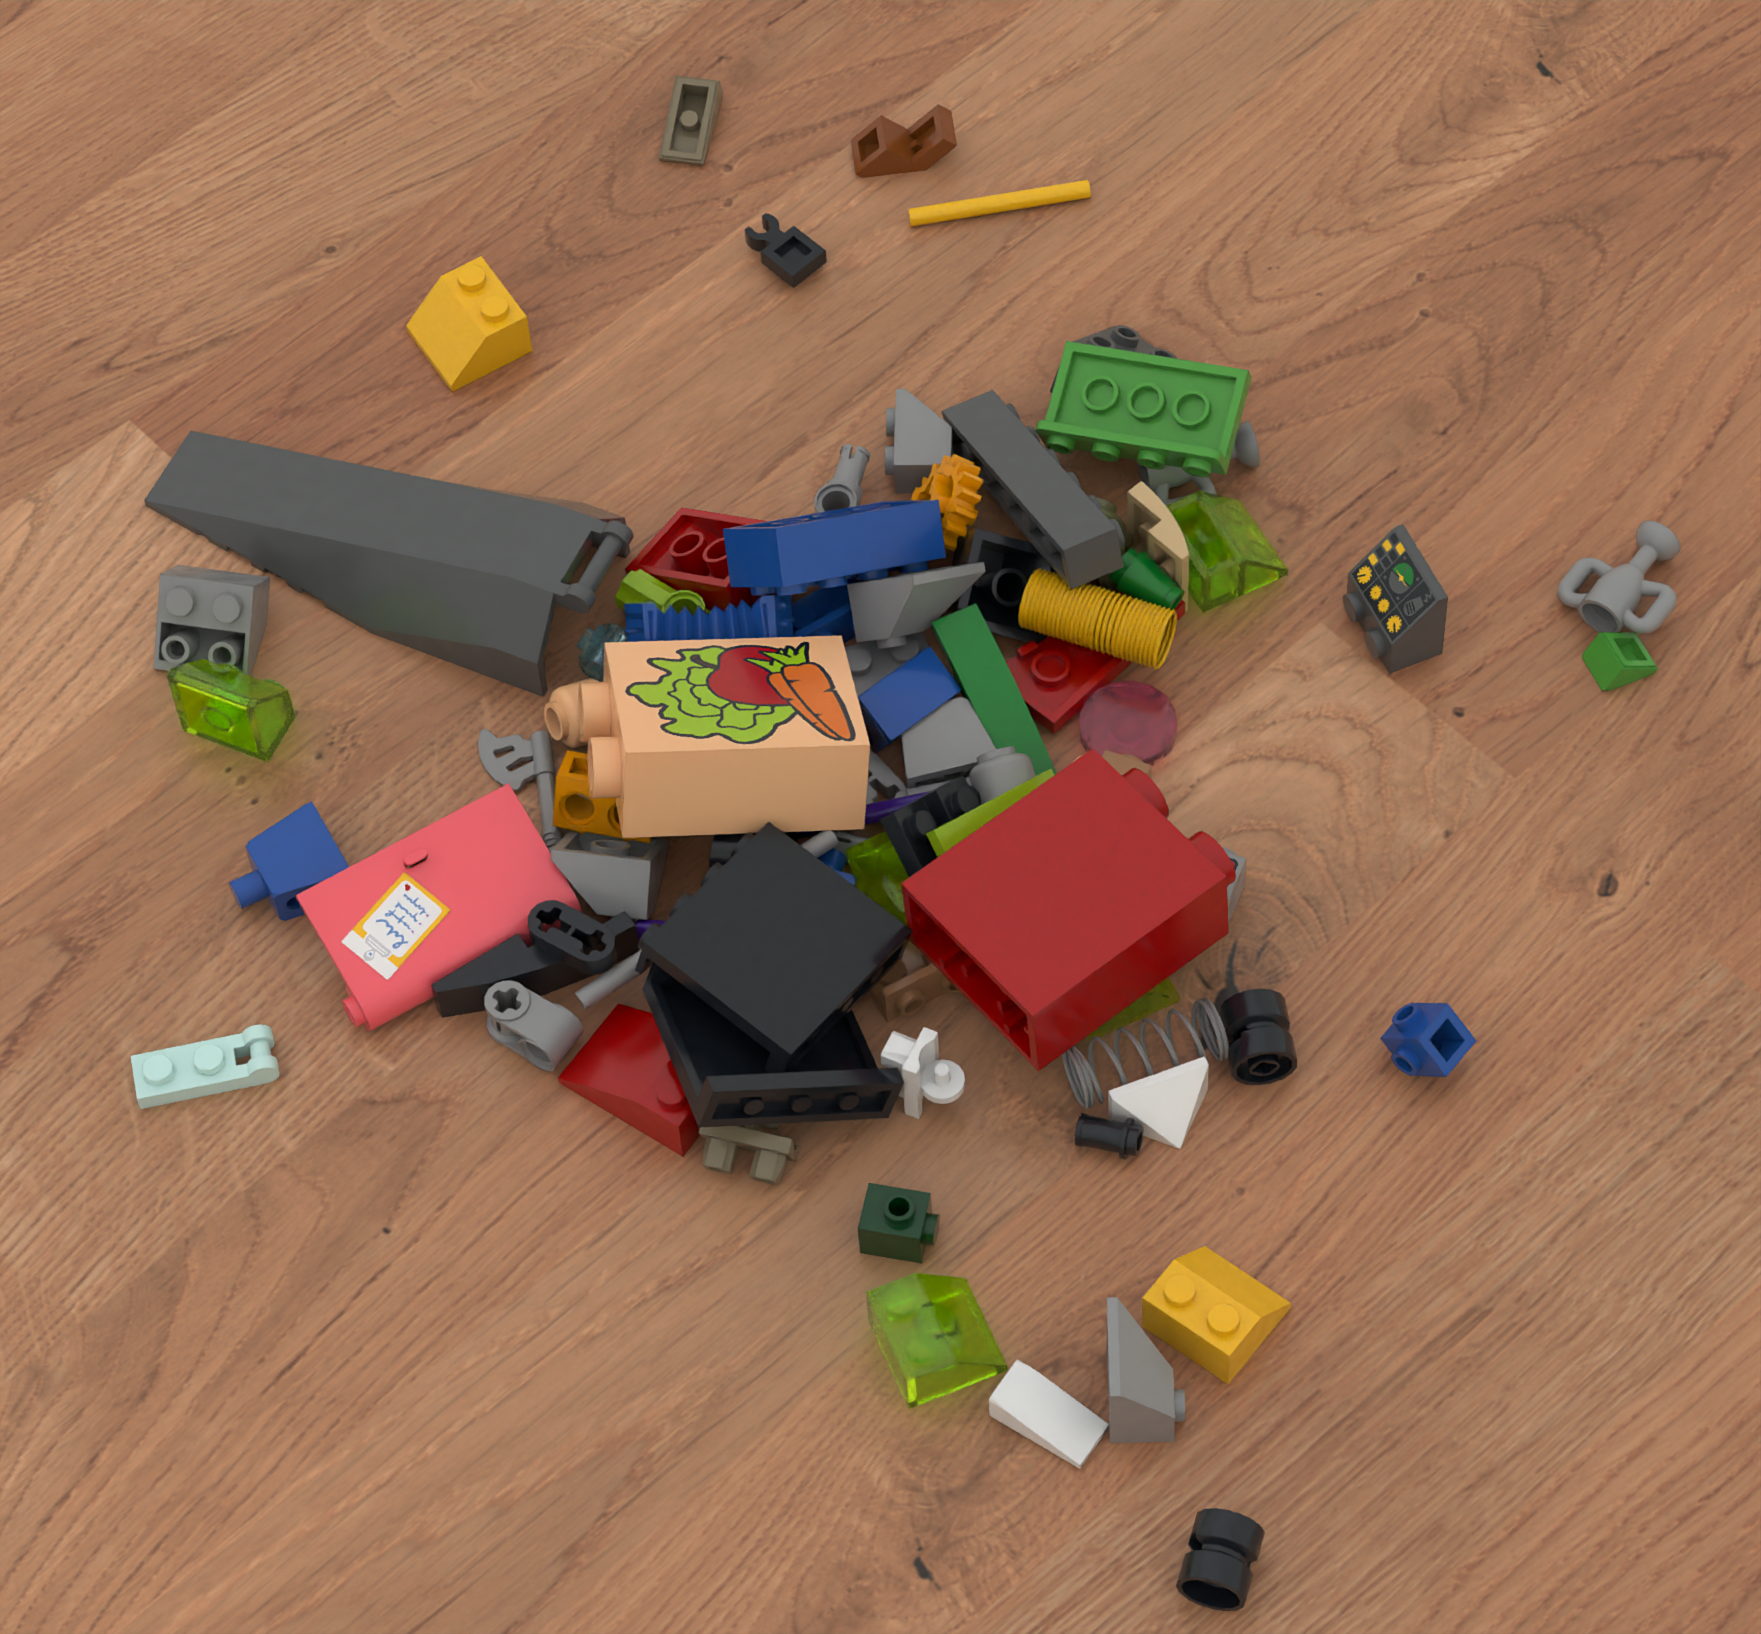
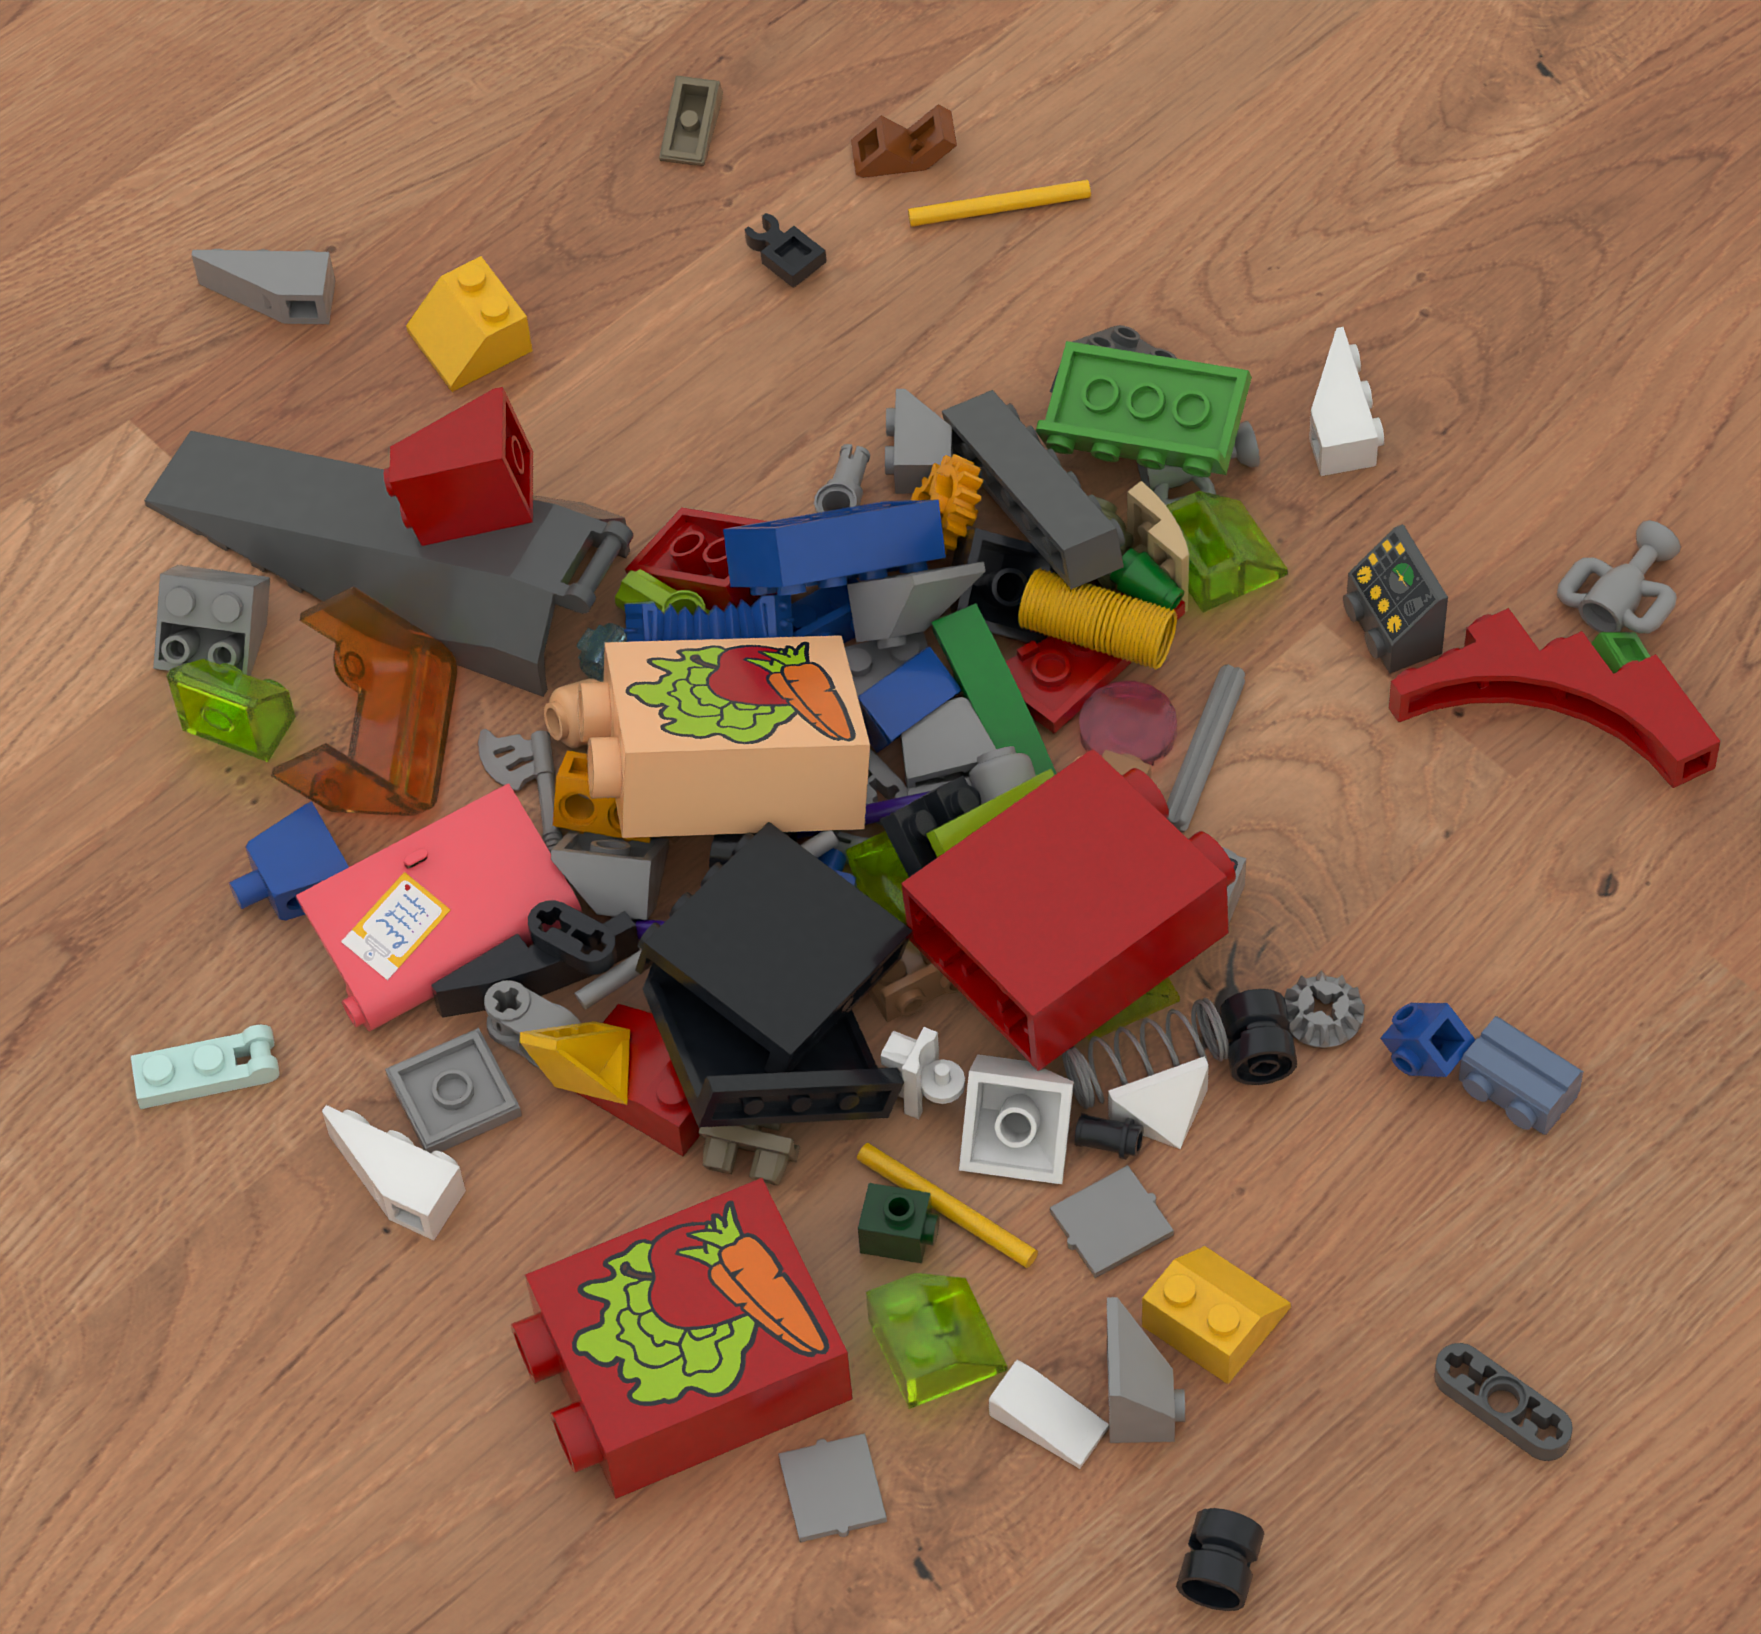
none -> light grey slope [192,249,336,324]
none -> clear orange windscreen [271,586,457,816]
none -> white slope [322,1105,466,1241]
none -> red slope [384,387,533,546]
none -> light grey tile [385,1028,522,1153]
none -> brick [511,1178,853,1499]
none -> yellow slope [520,1021,630,1105]
none -> light grey piece [778,1433,887,1542]
none -> yellow bar [857,1143,1038,1268]
none -> white slope [959,1054,1074,1184]
none -> light grey piece [1050,1165,1174,1278]
none -> light grey axle [1167,664,1245,833]
none -> light grey gear [1285,970,1365,1048]
none -> white slope [1309,327,1384,476]
none -> red arch [1389,608,1721,788]
none -> dark grey beam [1434,1343,1573,1461]
none -> sand blue brick [1459,1016,1583,1135]

